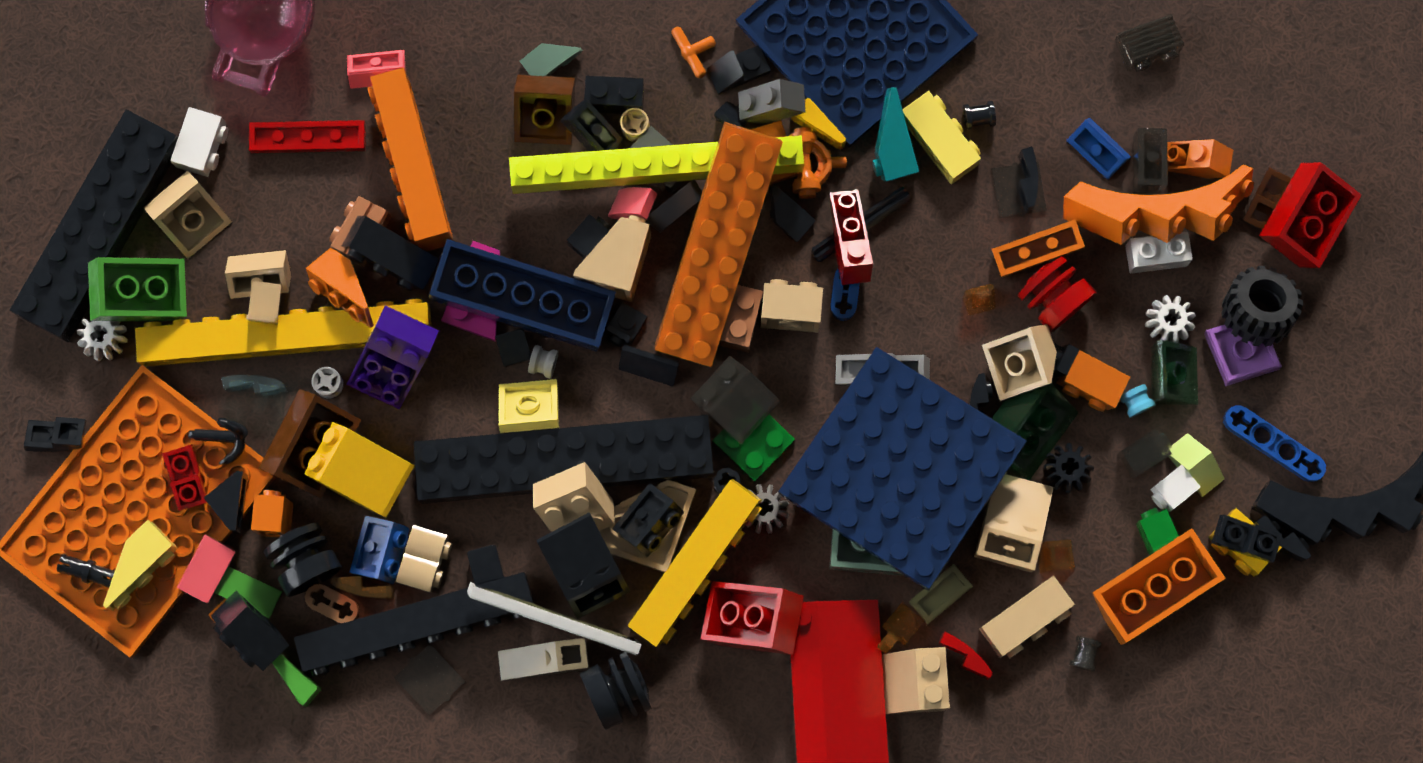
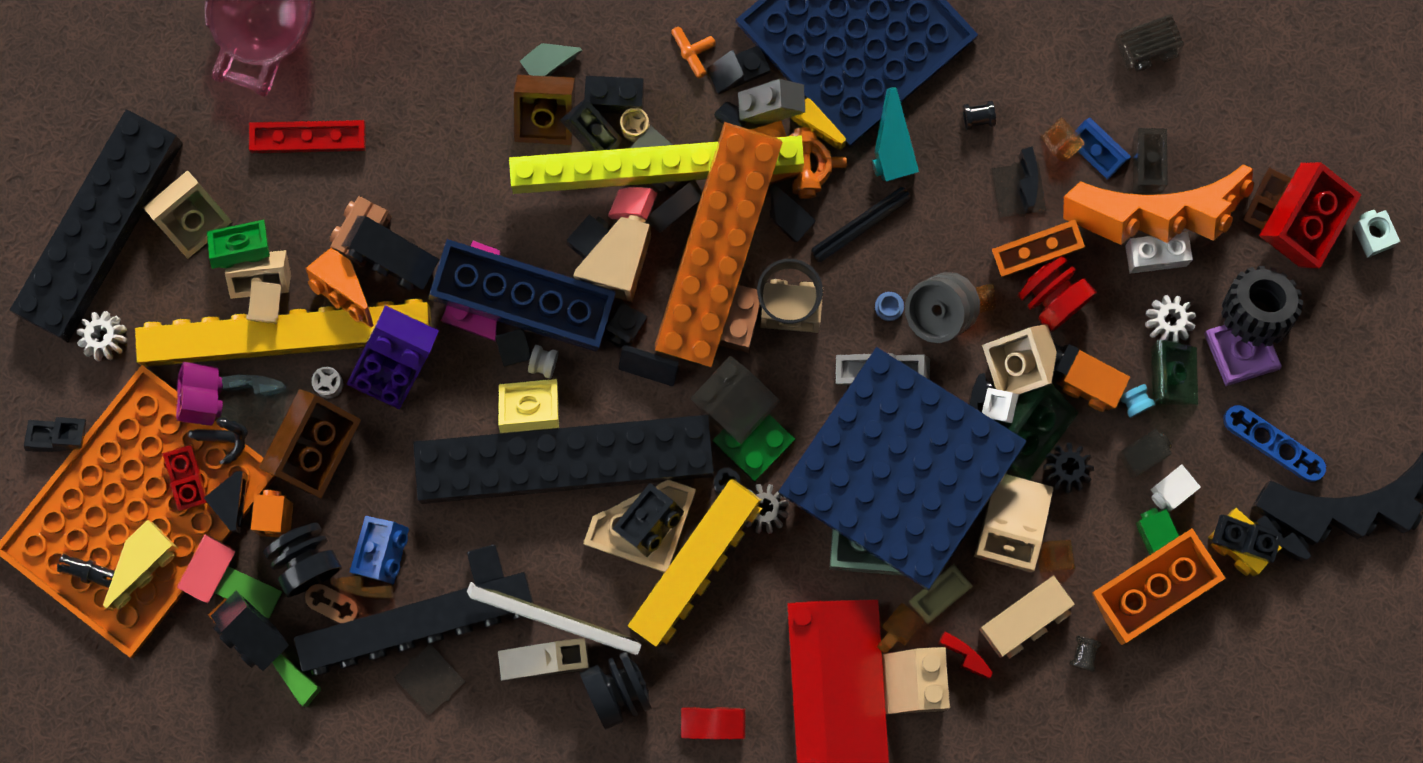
bright green brick [88,257,187,321] -> none
white brick [170,107,228,177] -> none
yellow slope [304,422,415,518] -> none
coral slope [347,50,406,89] -> none
orange brick [367,67,454,252] -> none
tan brick [396,525,452,593] -> none
tan brick [533,462,615,532] -> none
black slope [536,512,630,619] -> none
red brick [701,581,804,655] -> none
red slope [829,190,873,285] -> none
blue beam [830,269,860,321] -> none
light yellow brick [902,91,981,185] -> none
orange slope [1162,139,1234,179] -> none
yellowish green slope [1164,433,1225,497] -> none
none -> magenta brick [176,362,223,426]
none -> green plate [207,220,270,269]
none -> red slope [681,707,745,739]
none -> black tyre [757,259,823,324]
none -> medium blue plate [875,292,904,321]
none -> dark grey wheel [905,272,980,343]
none -> white plate [982,388,1018,423]
none -> clear orange slope [1040,117,1085,162]
none -> light aqua brick [1353,210,1400,258]

